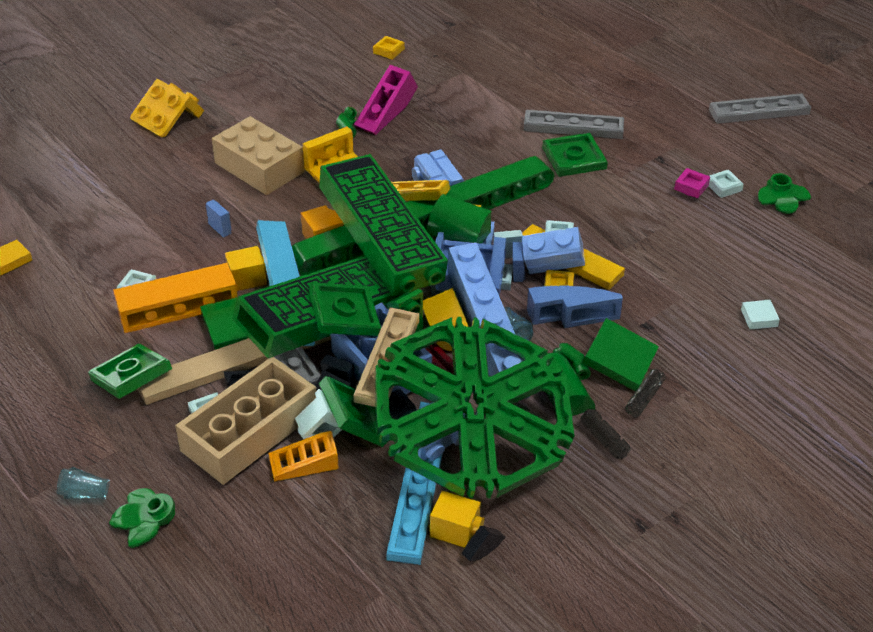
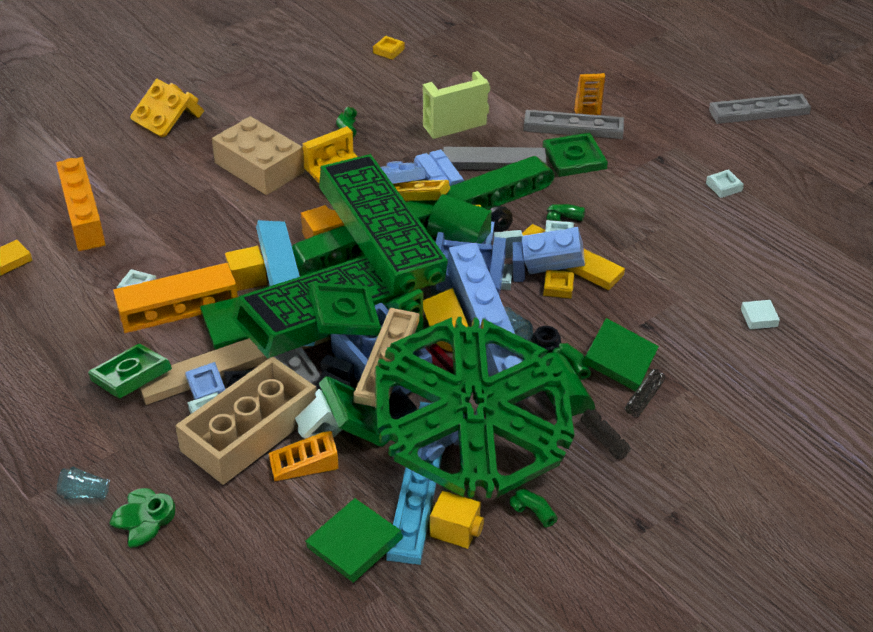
medium blue tile [205,199,232,238] -> none
dark pink slope [354,65,418,135] -> none
black tile [462,526,505,561] -> none
medium blue slope [527,286,623,328] -> none
dark pink plate [674,168,710,198] -> none
green plate [758,173,811,214] -> none
none -> light orange brick [56,157,106,251]
none -> light blue tile [185,362,225,400]
none -> green tile [305,498,403,583]
none -> light blue plate [381,161,426,184]
none -> yellowish green panel [423,71,490,139]
none -> light grey tile [443,147,546,170]
none -> black plate [490,206,513,232]
none -> green arm [509,489,558,528]
none -> black plate [531,326,561,353]
none -> green arm [546,204,586,221]
none -> light orange slope [574,73,605,115]

